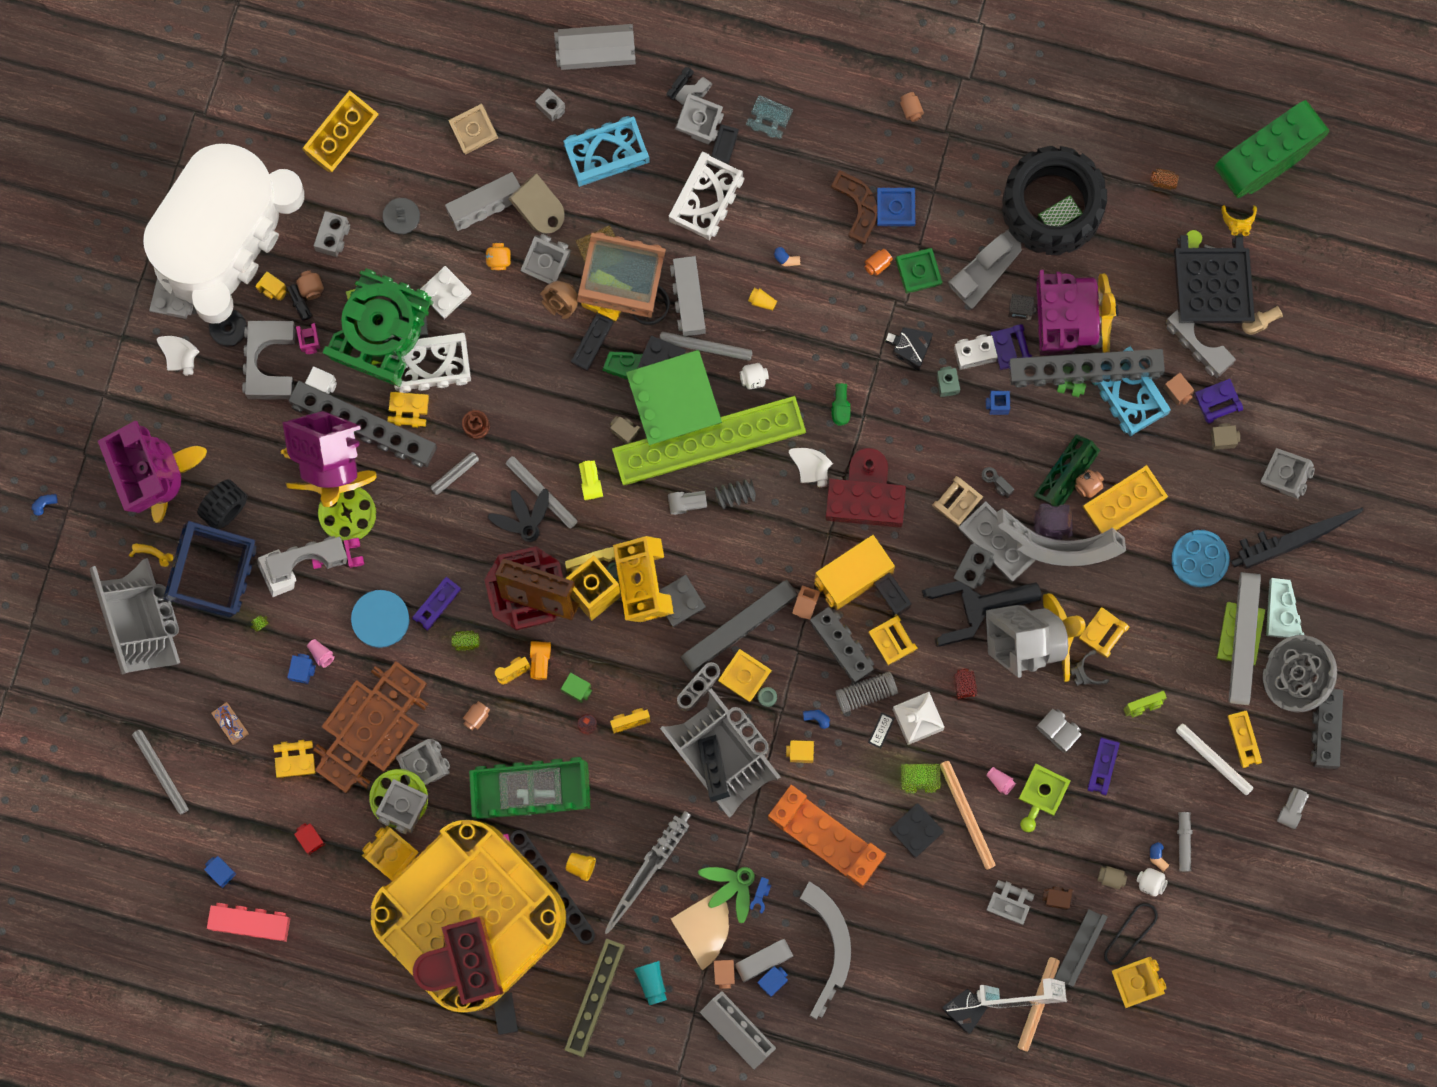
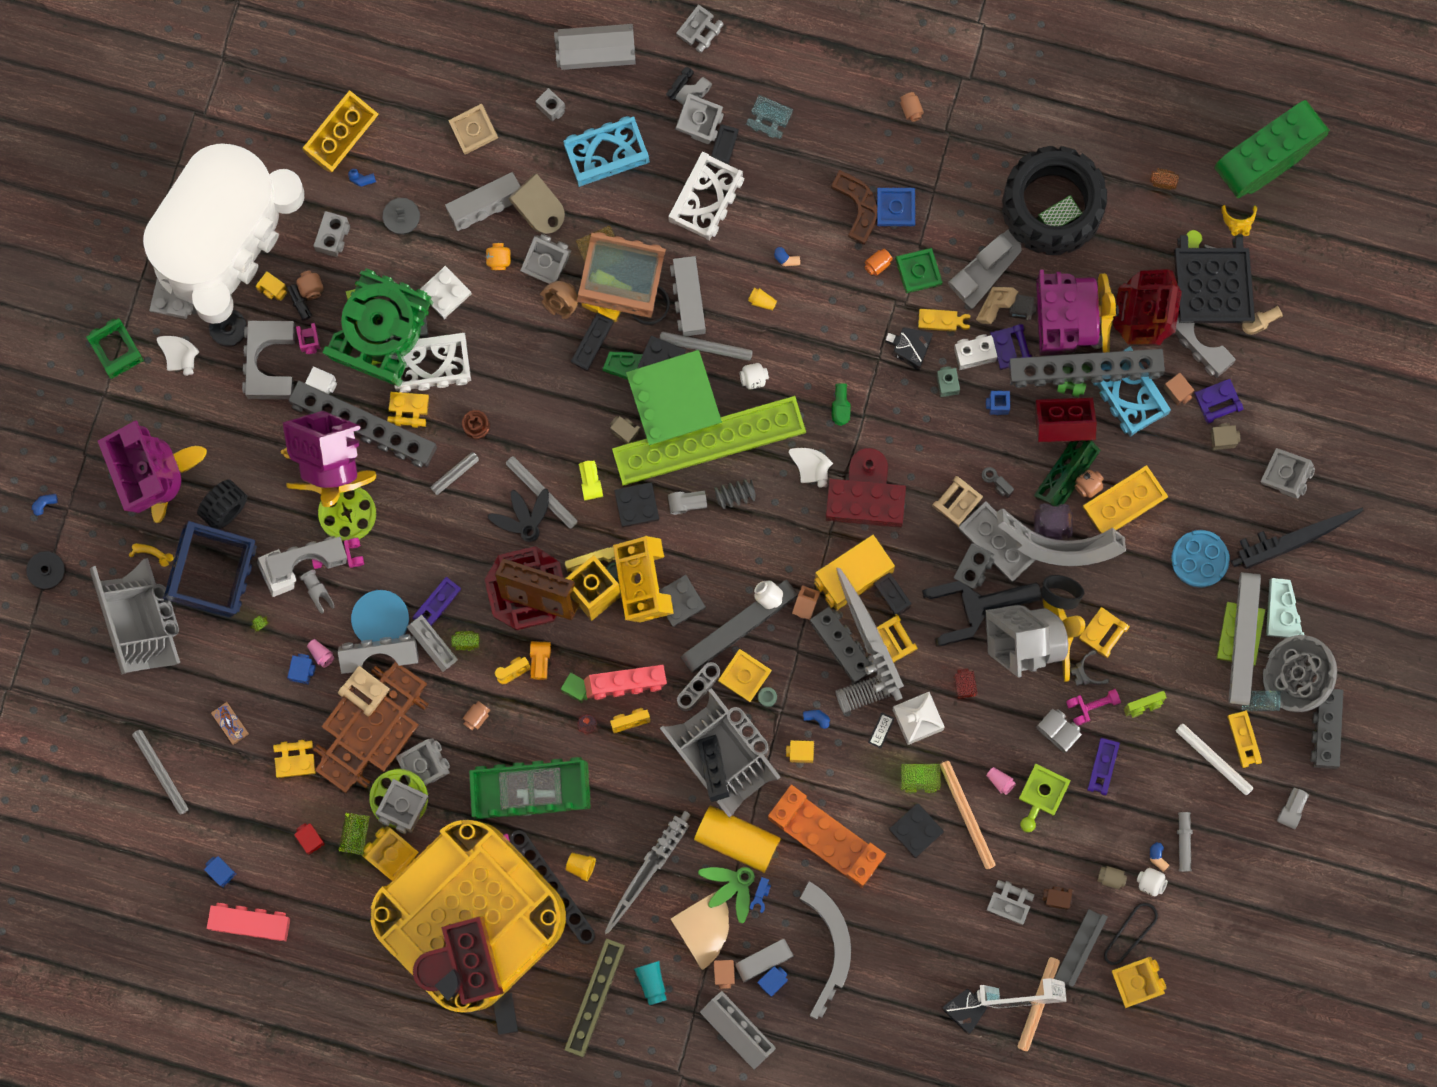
none -> black plate [26,551,66,590]
none -> green window [86,318,144,379]
none -> light grey piece [300,570,334,614]
none -> light grey arch [338,634,419,674]
none -> tan plate [338,666,390,717]
none -> clear neon green brick [339,813,370,855]
none -> blue arm [348,169,376,187]
none -> light grey plate [407,615,458,672]
none -> black brick [435,969,461,1001]
none -> coral brick [584,665,667,700]
none -> black plate [614,482,659,528]
none -> light grey plate [676,4,724,53]
none -> yellow brick [694,805,781,873]
none -> white head [754,581,783,609]
none -> light grey piece [836,568,904,701]
none -> yellow plate [918,309,970,331]
none -> tan plate [976,287,1018,324]
none -> dark red brick [1035,398,1097,442]
none -> black tyre [1042,575,1084,610]
none -> dark pink bar [1066,689,1121,726]
none -> dark red piece [1112,269,1182,346]
none -> clear light blue plate [1242,691,1281,711]

